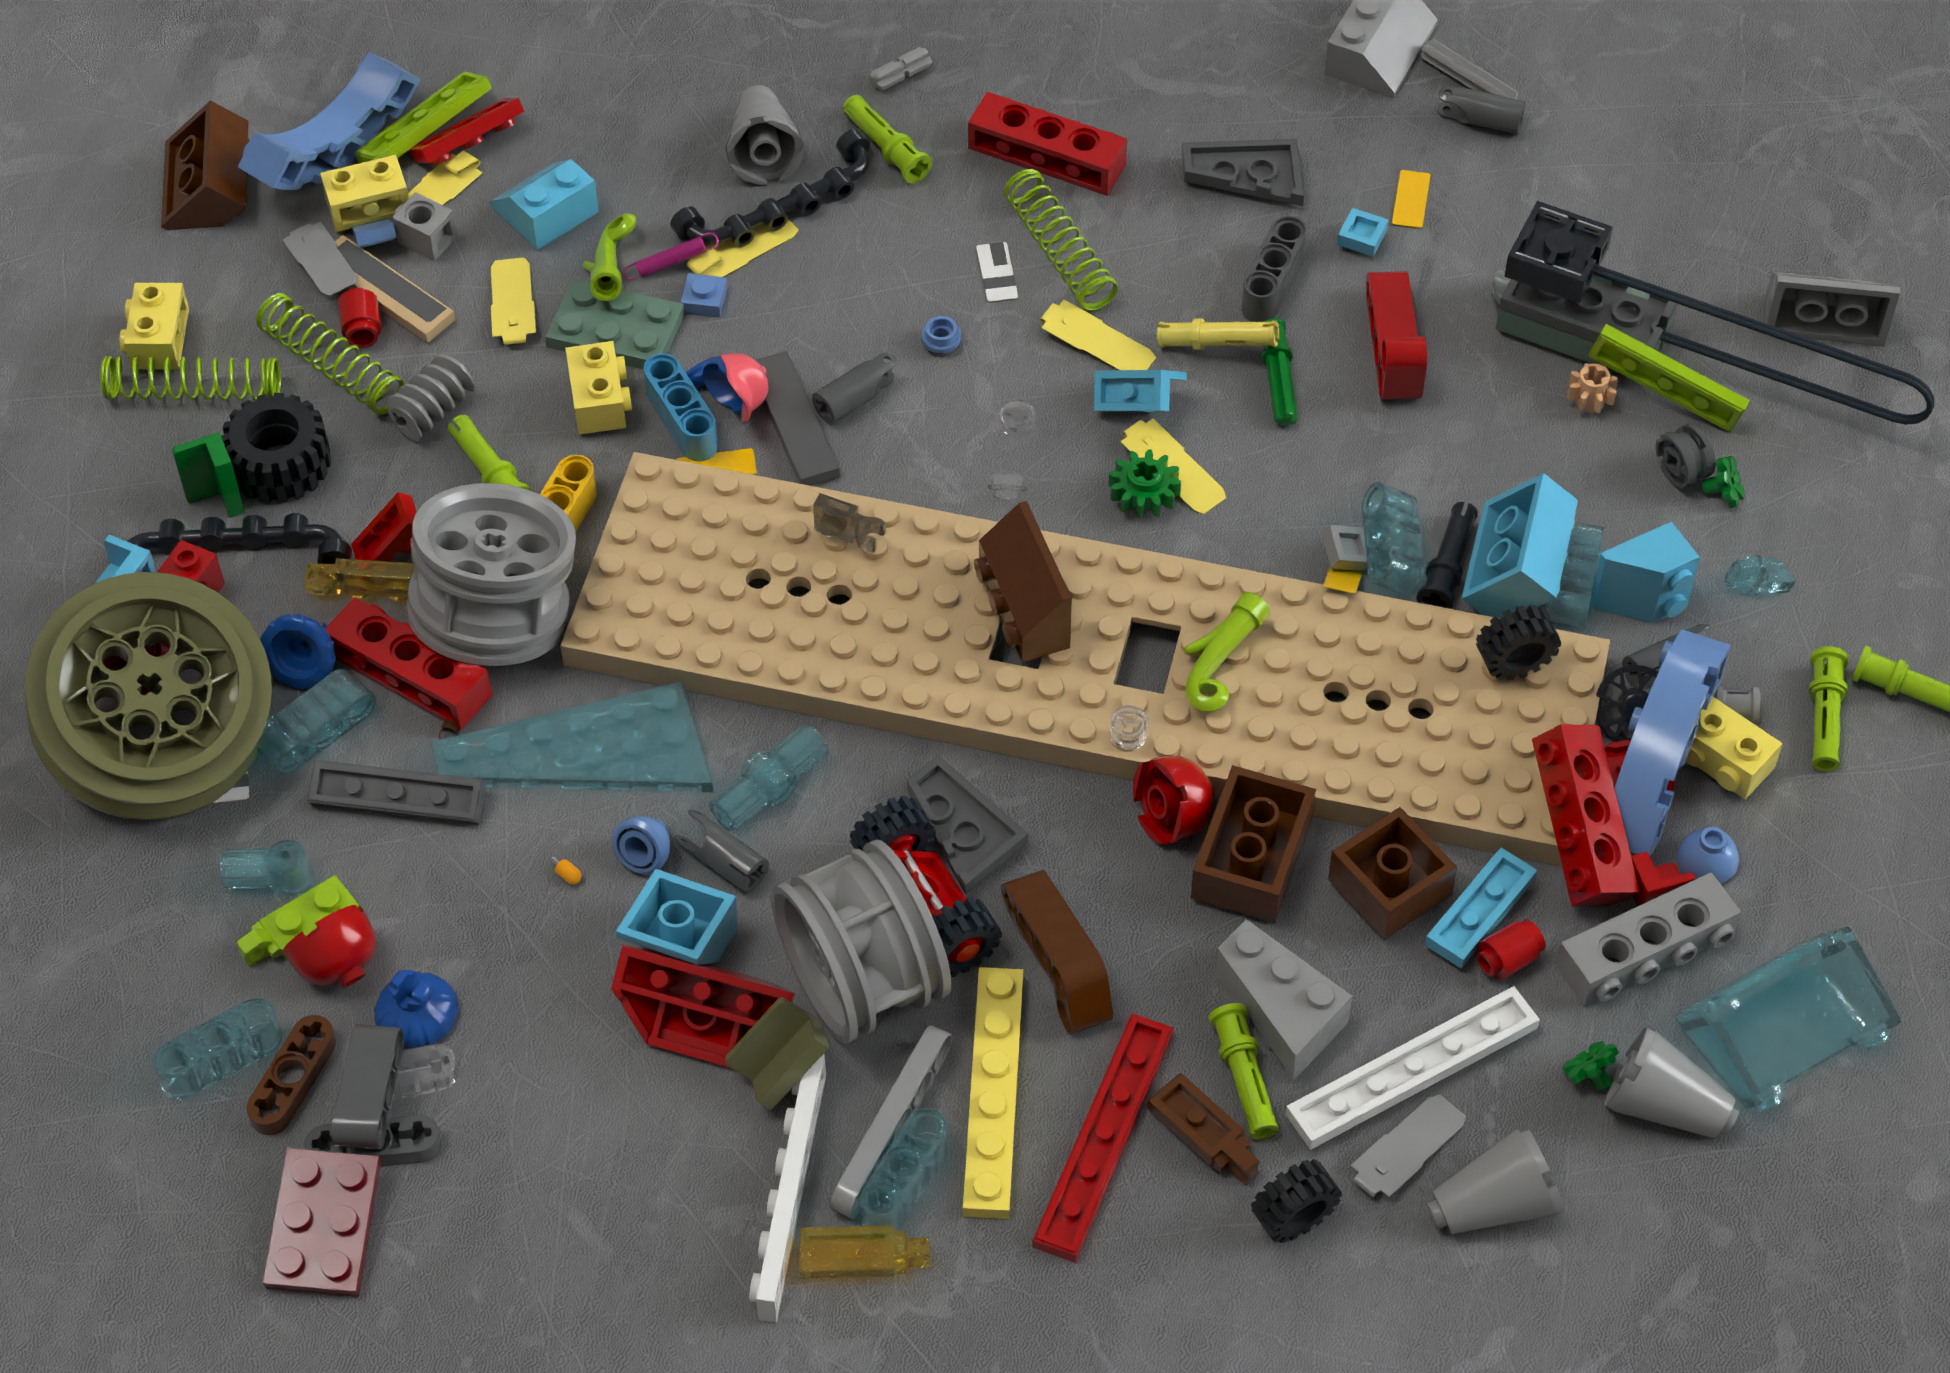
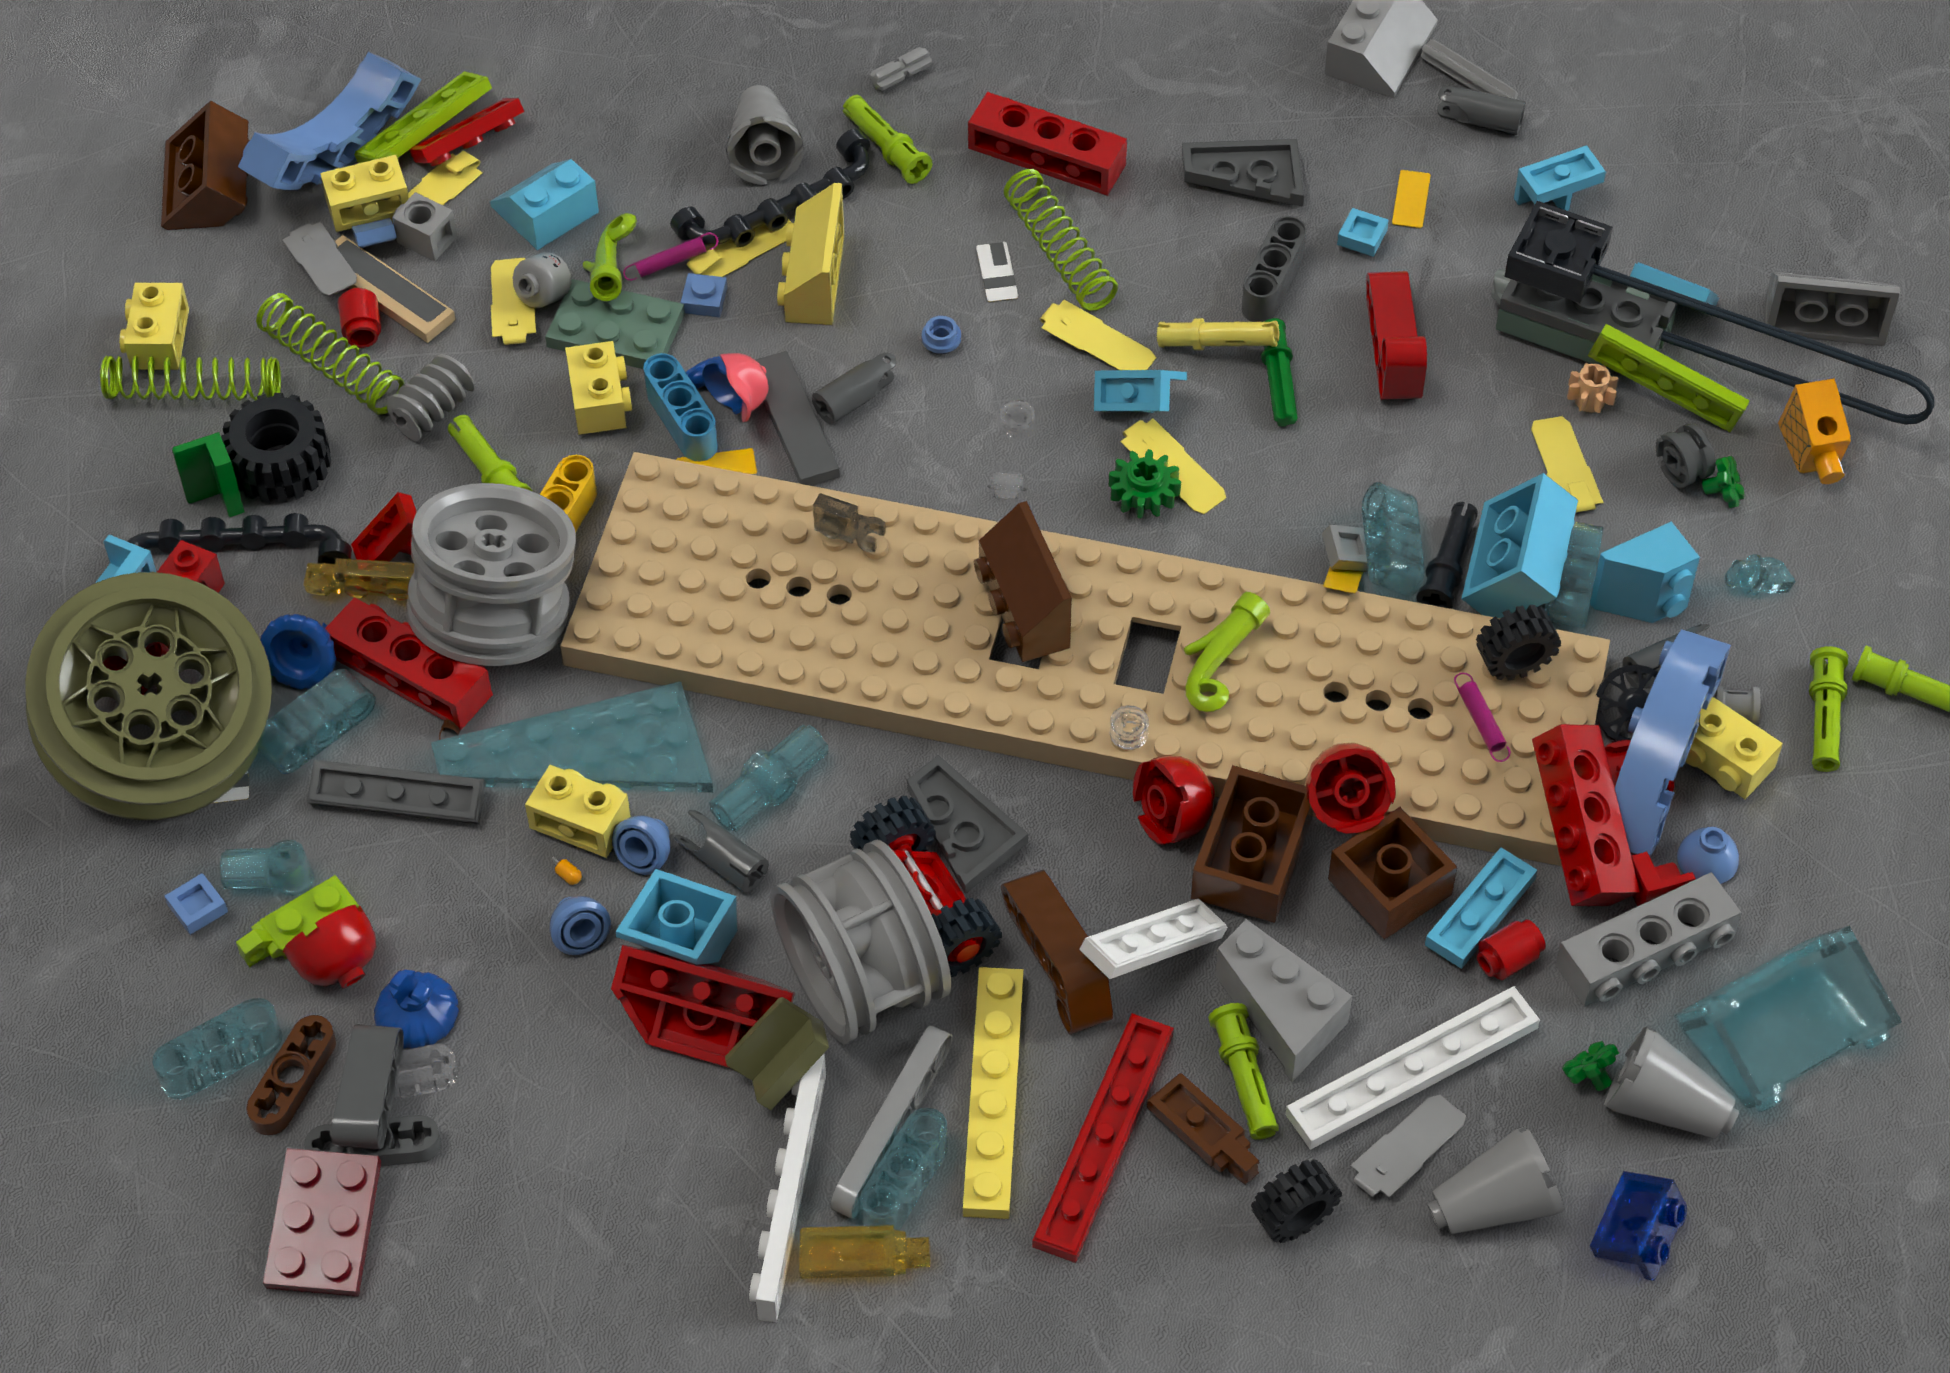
none -> medium blue plate [164,873,228,935]
none -> light grey head [512,252,572,308]
none -> light yellow brick [525,765,631,858]
none -> medium blue brick [550,896,611,955]
none -> light yellow slope [777,183,844,325]
none -> white tile [1079,899,1228,979]
none -> red cylinder [1306,742,1396,834]
none -> dark pink piece [1454,672,1511,762]
none -> medium azure panel [1514,145,1606,211]
none -> light yellow piece [1531,416,1603,513]
none -> clear blue bracket [1590,1171,1687,1281]
none -> medium azure tile [1630,262,1719,306]
none -> light orange torso [1778,378,1851,484]

